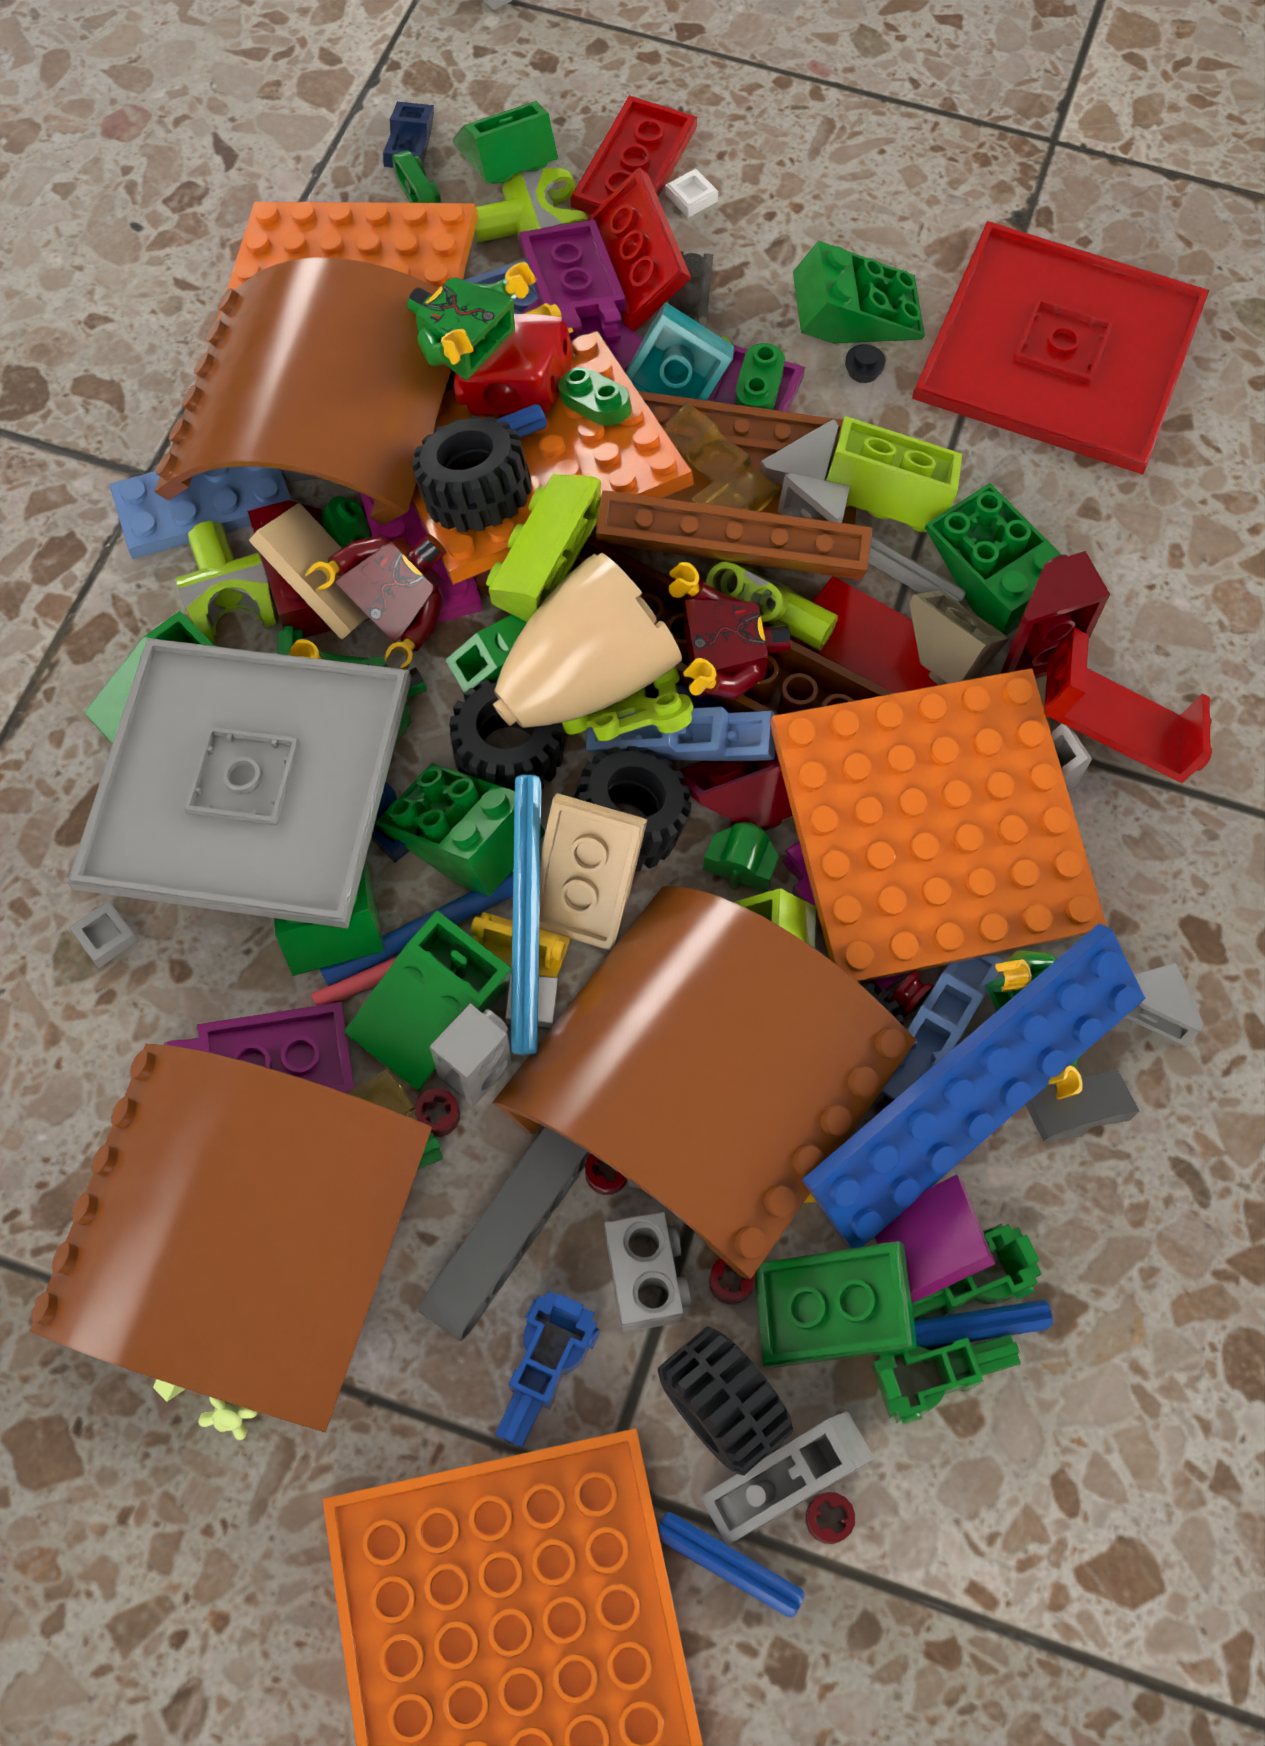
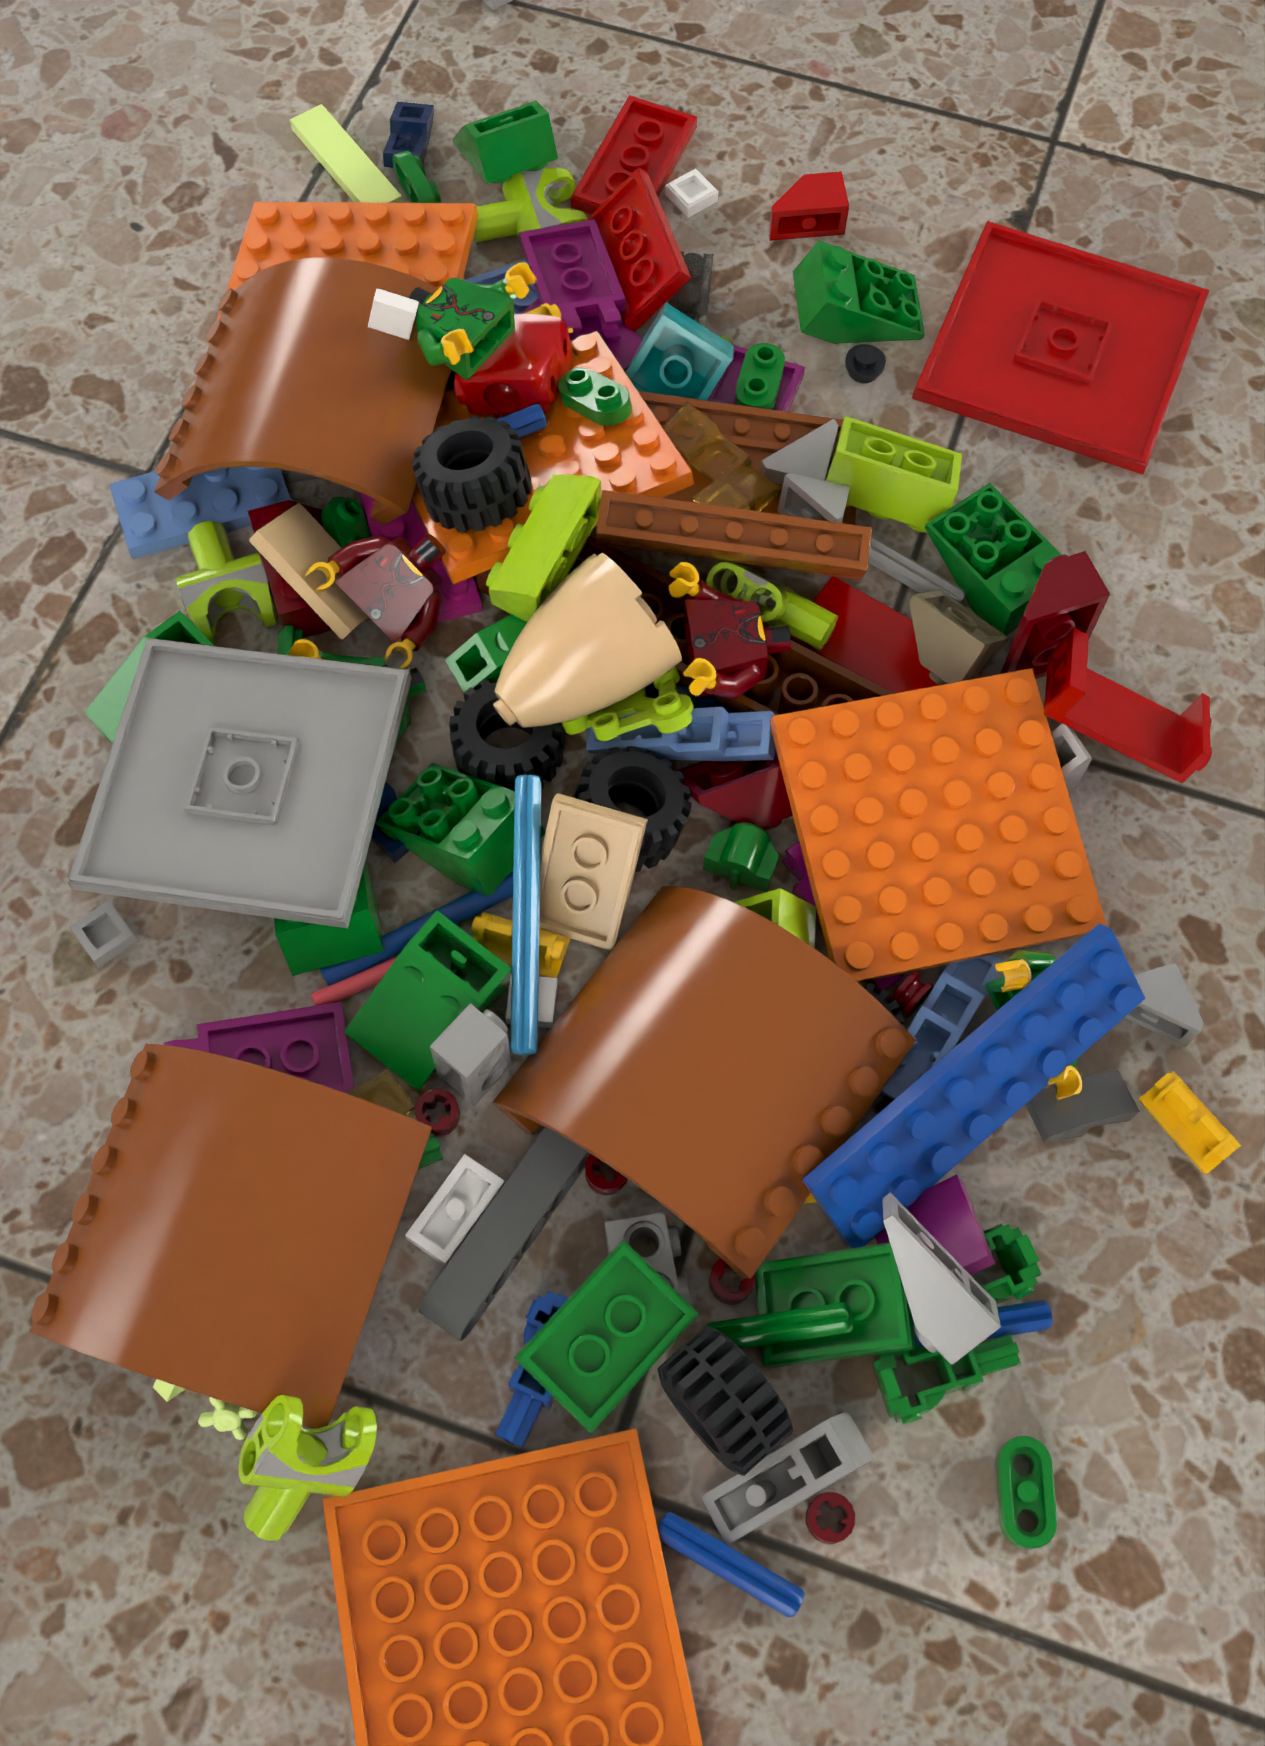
none -> lime connector [238,1395,377,1541]
none -> yellowish green tile [290,104,403,203]
none -> white tile [368,289,419,340]
none -> white plate [405,1154,505,1266]
none -> green tile [514,1240,699,1434]
none -> green axle [704,1302,854,1349]
none -> red slope [768,171,849,241]
none -> light grey slope [882,1192,1001,1365]
none -> green plate [995,1436,1057,1550]
none -> yellow hinge [1138,1071,1241,1175]

